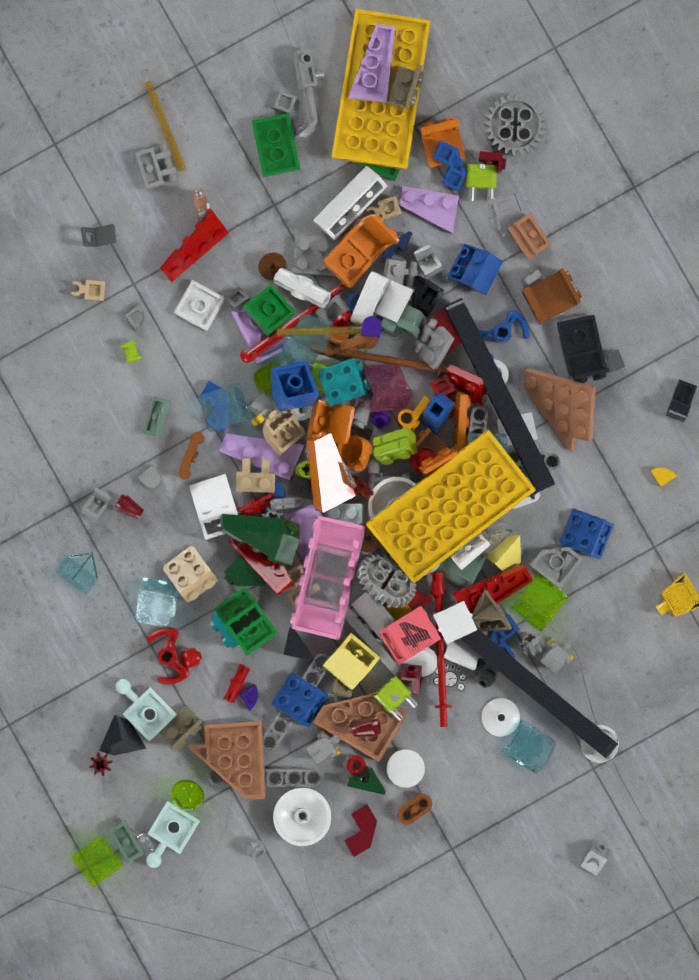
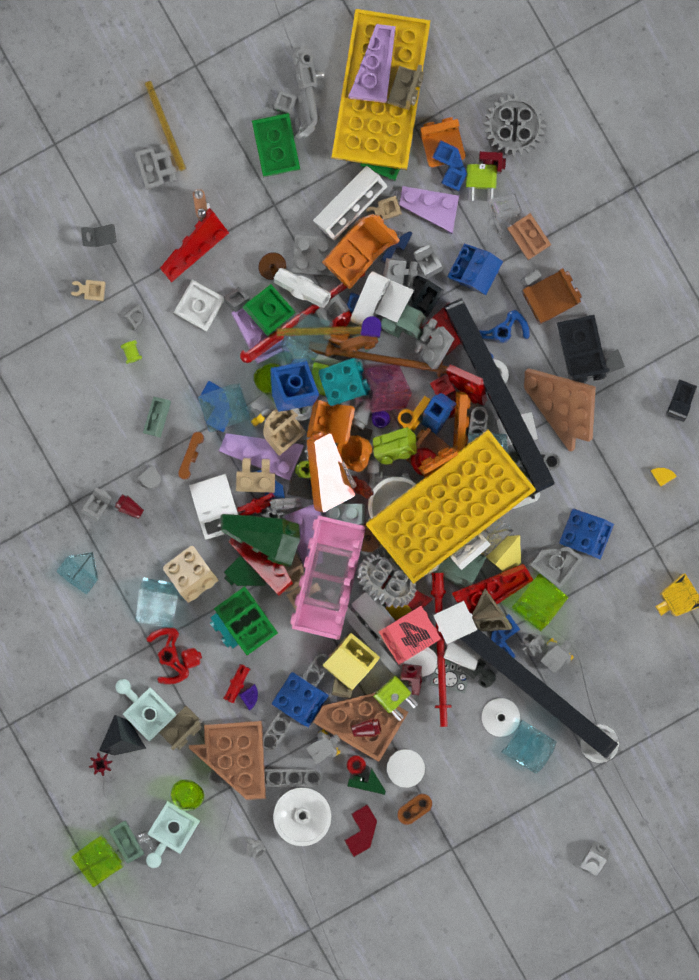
black slope [283,627,313,660] -> none

